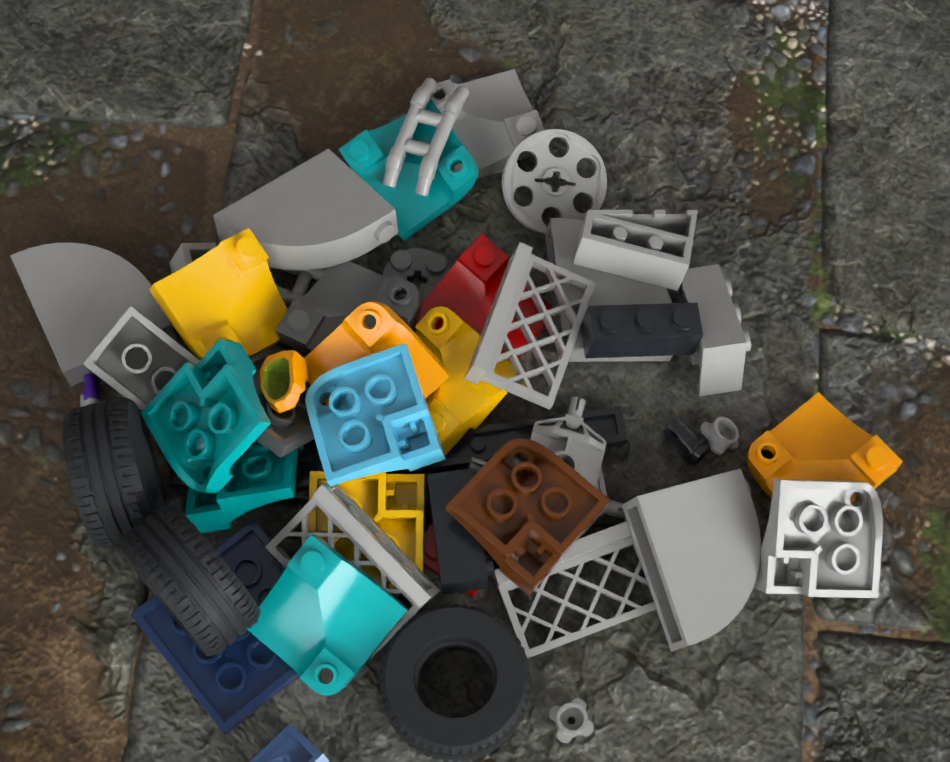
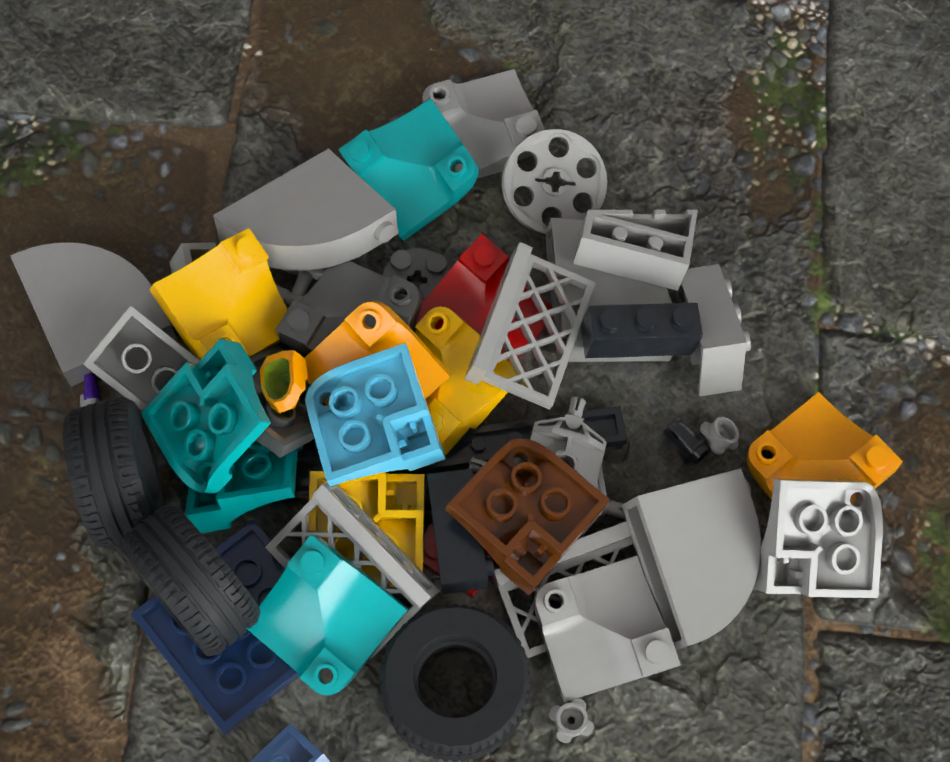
light grey piece [382,78,469,197] -> none
none -> light grey slope [534,555,681,702]

